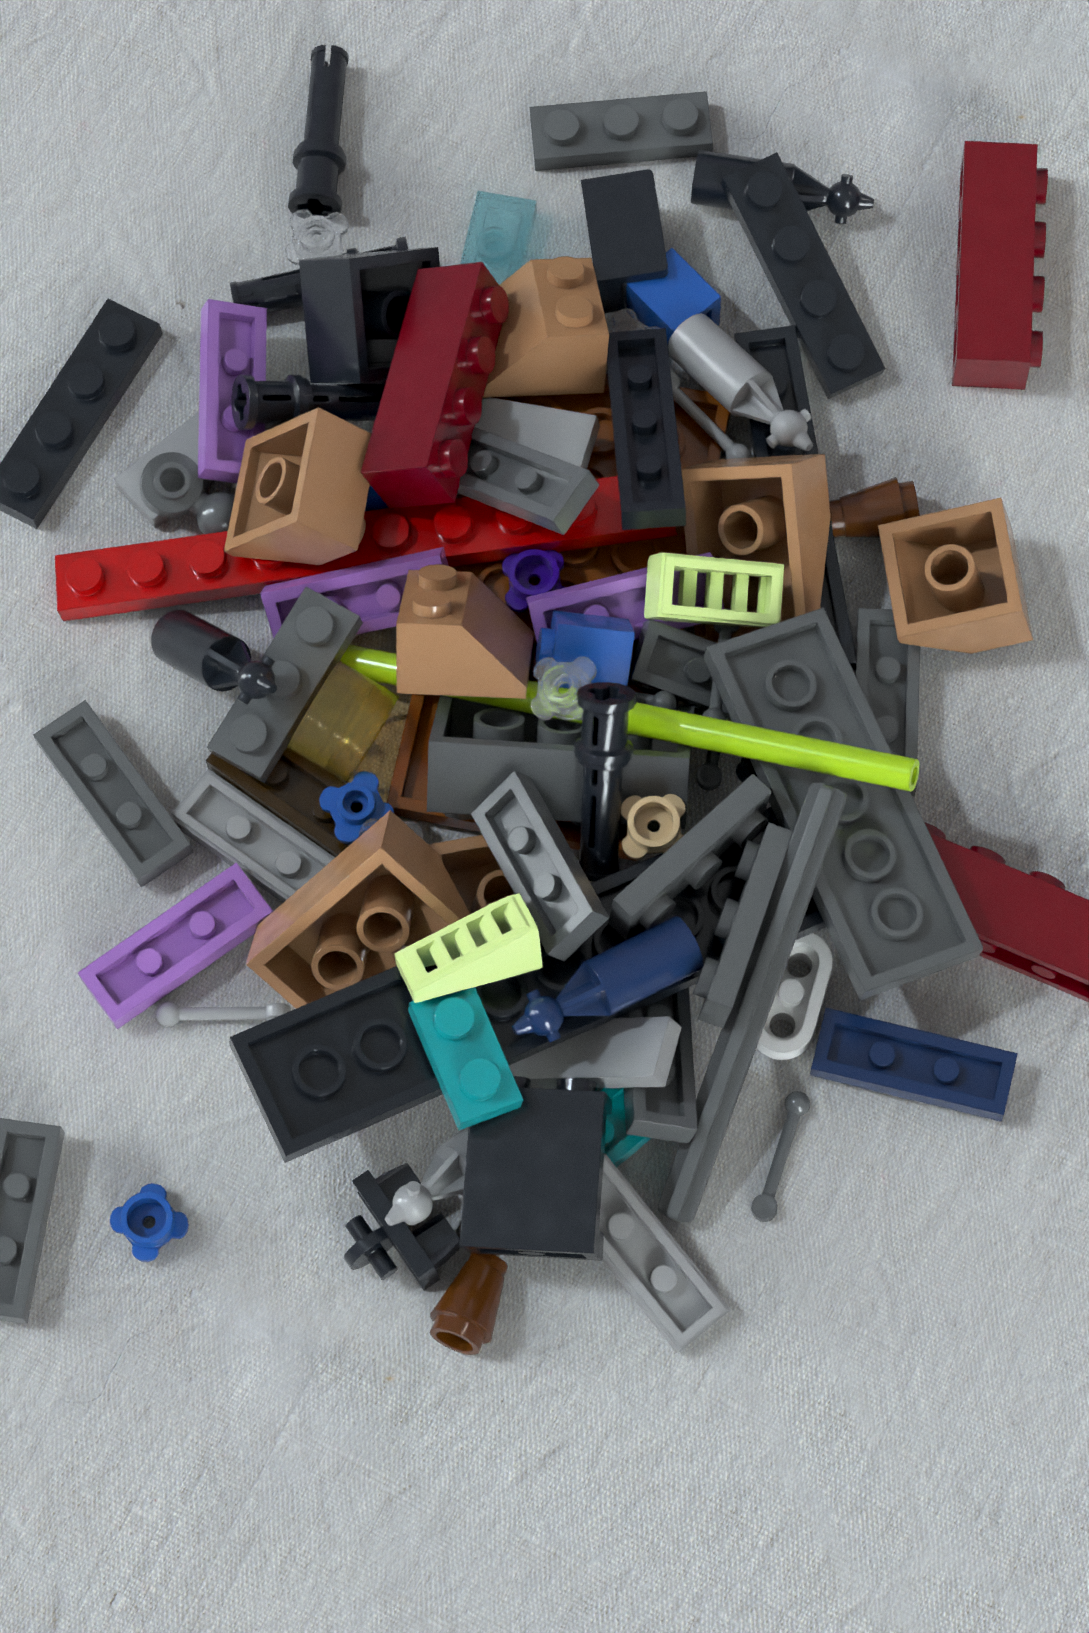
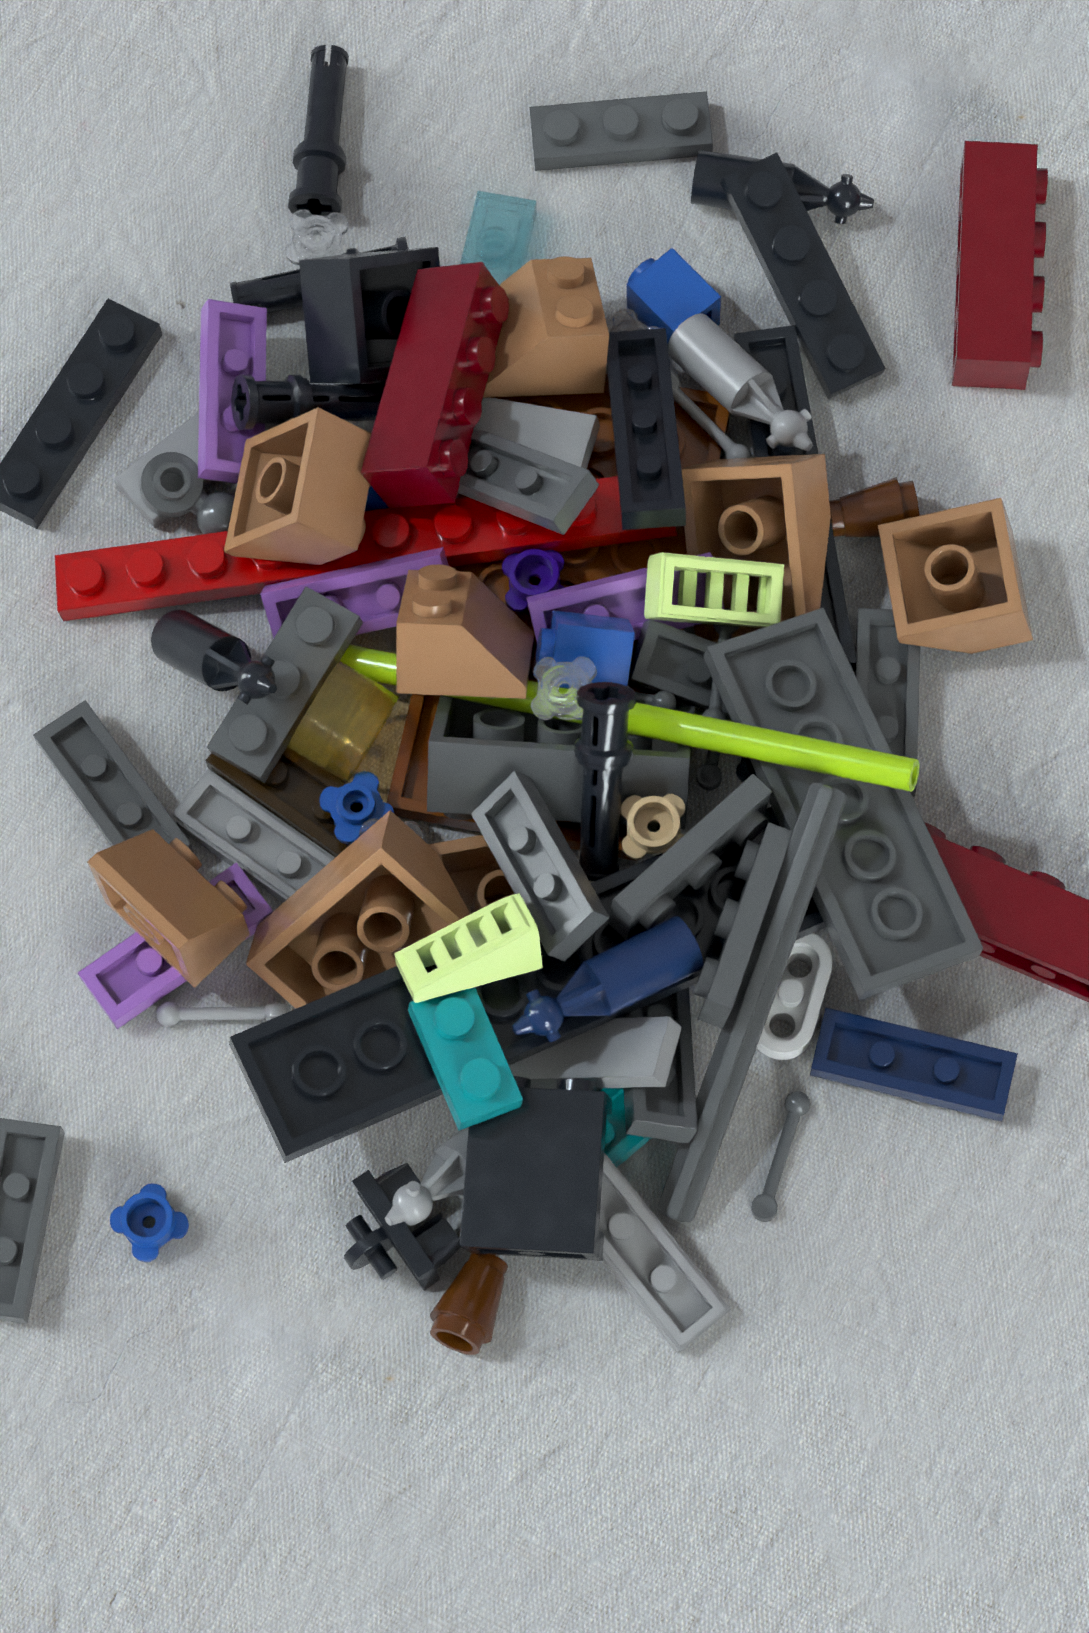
black panel [581,169,669,314] -> none
none -> medium nougat slope [87,829,250,988]

